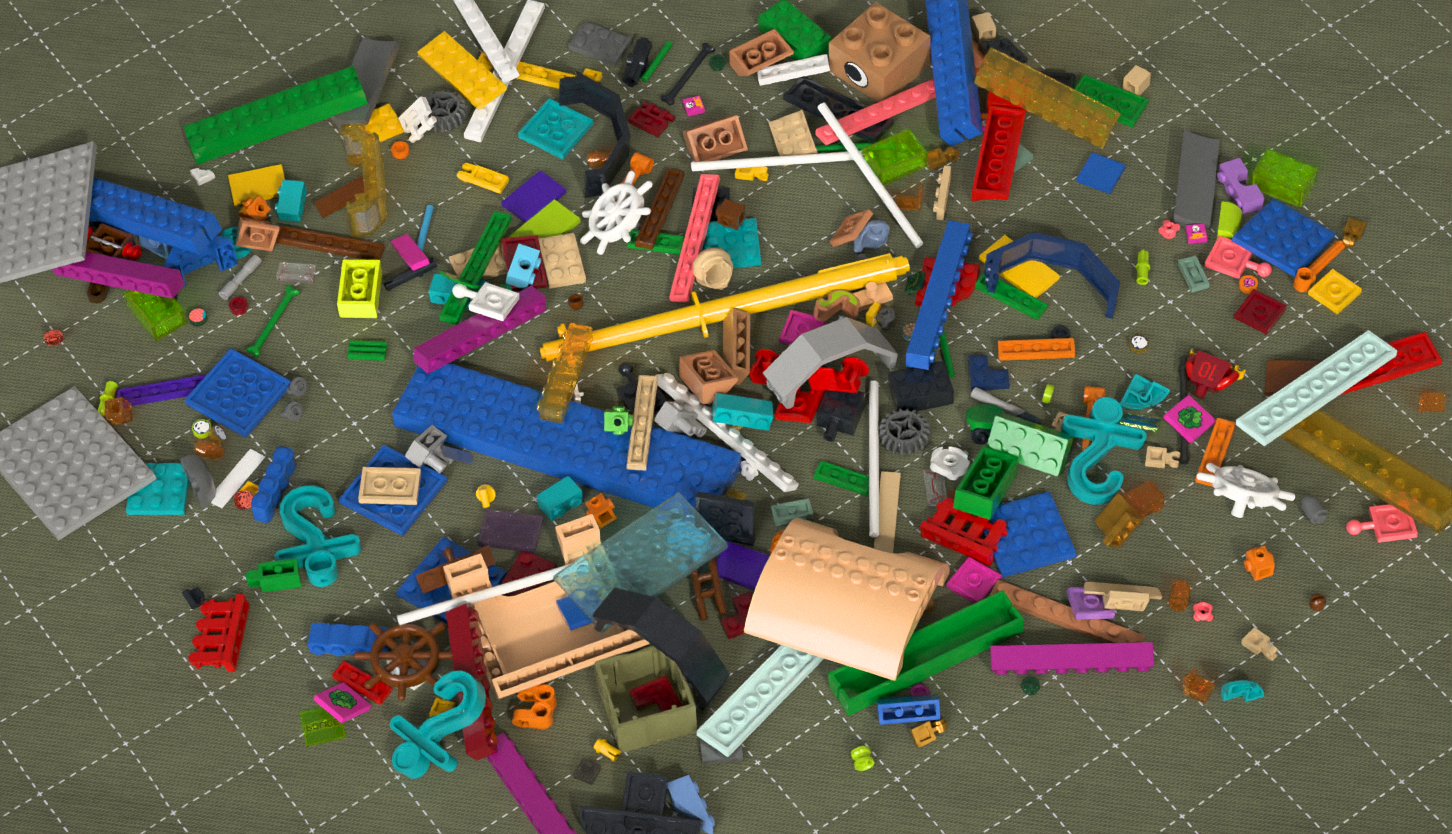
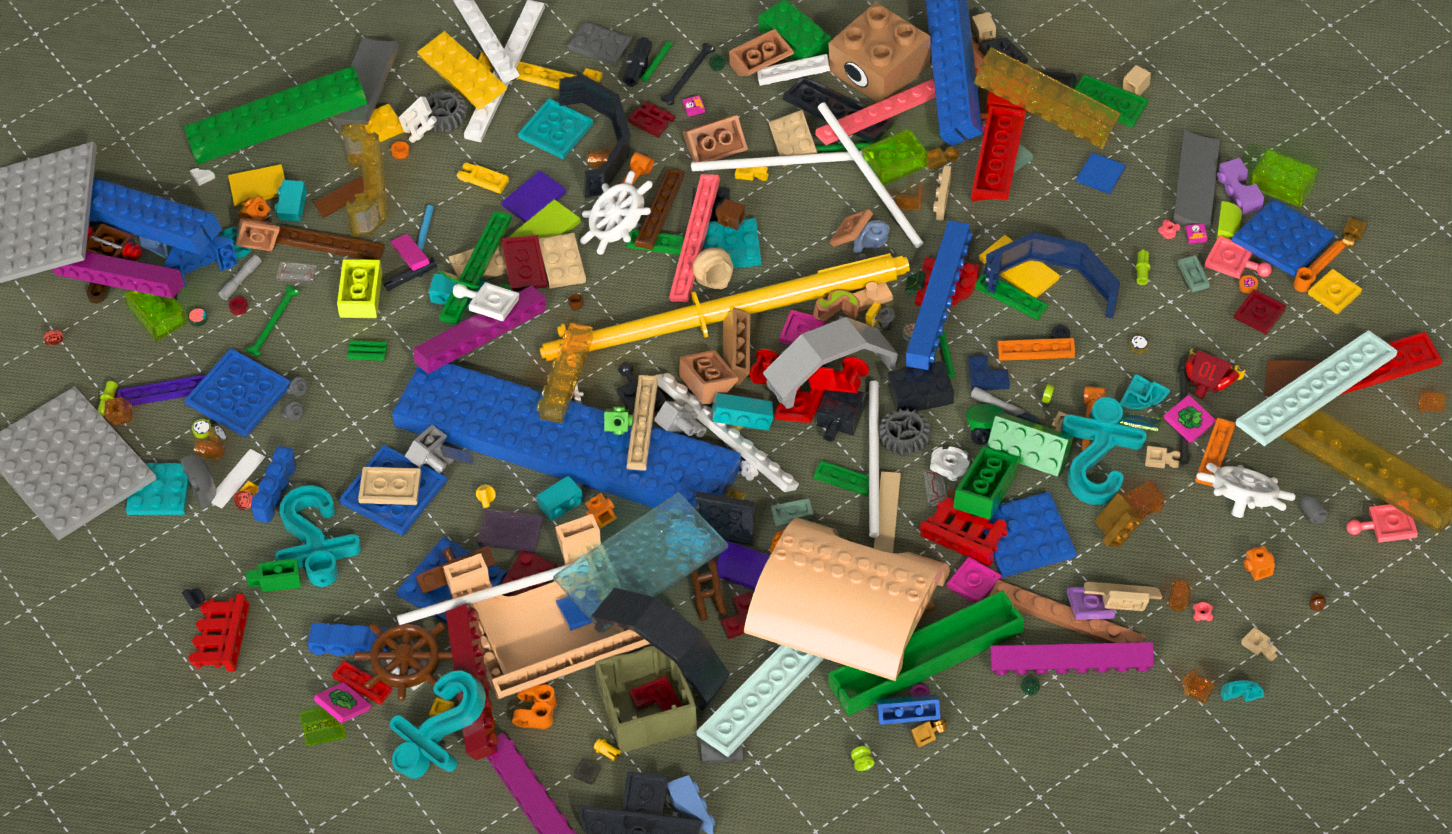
medium azure brick [506,244,541,289] -> none

